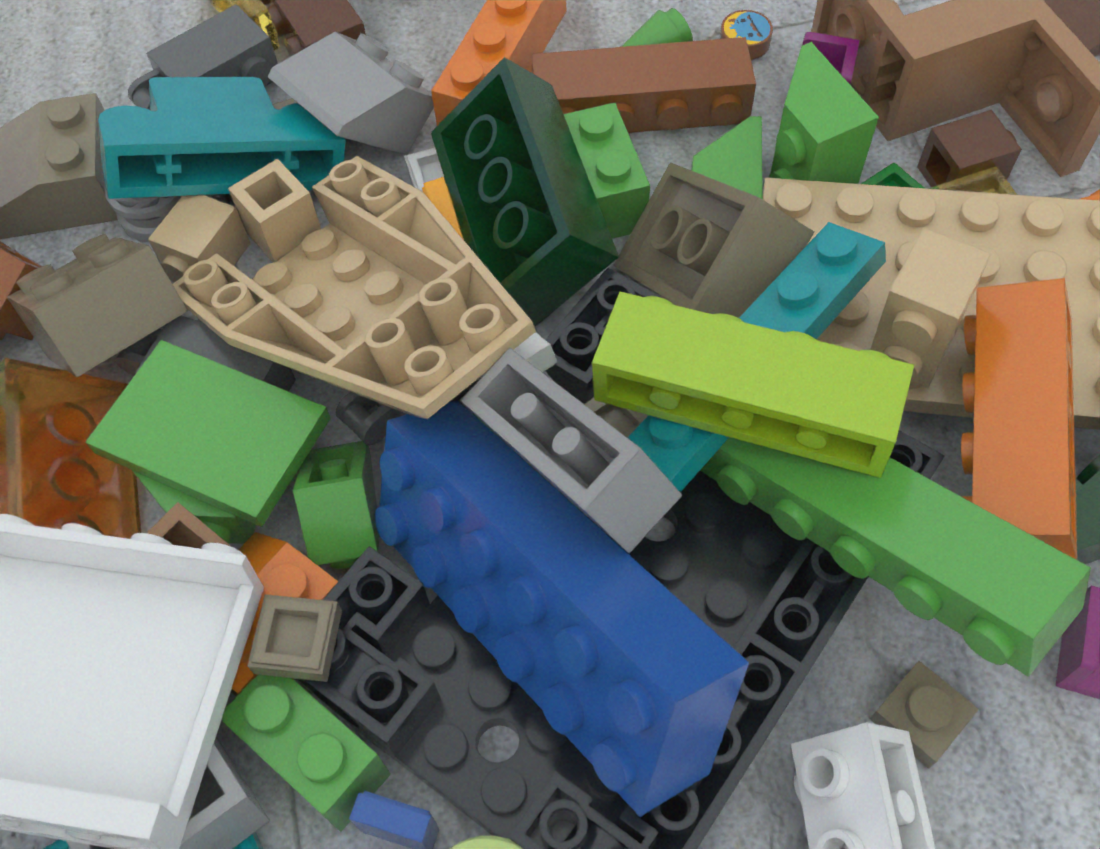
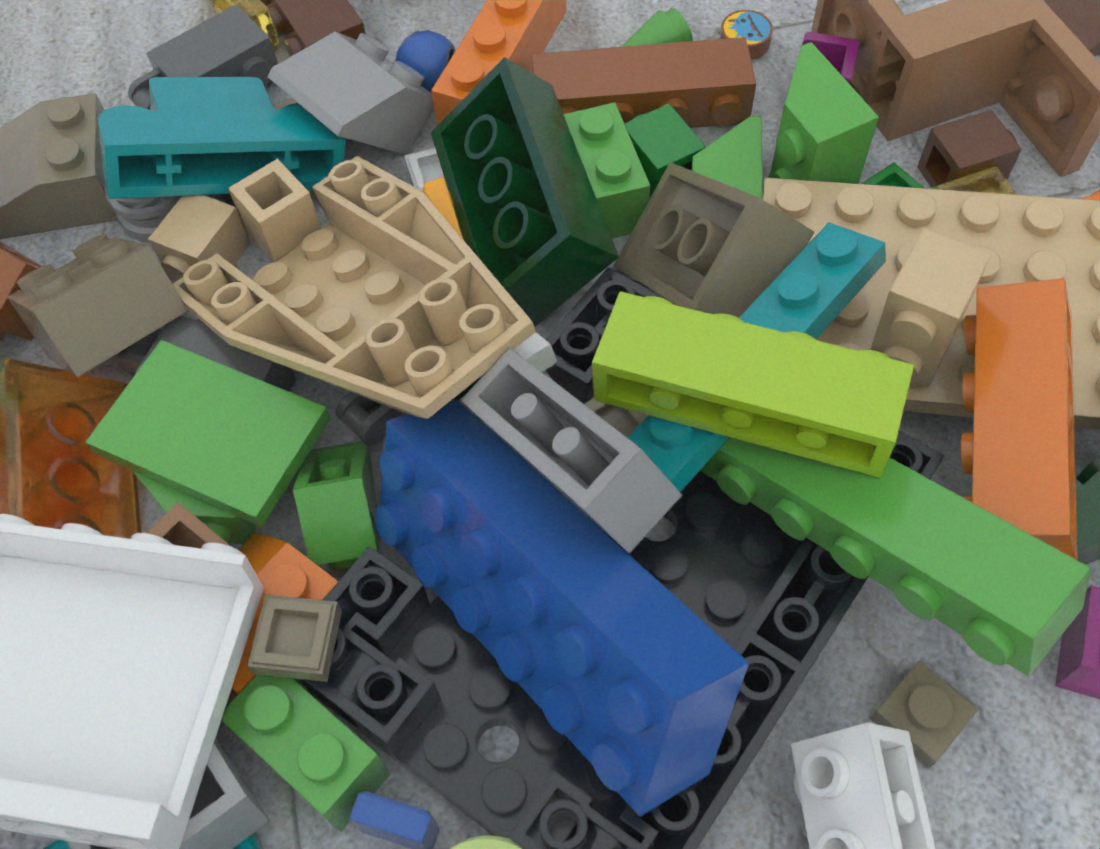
none -> blue piece [395,30,456,94]
none -> green brick [625,104,706,200]

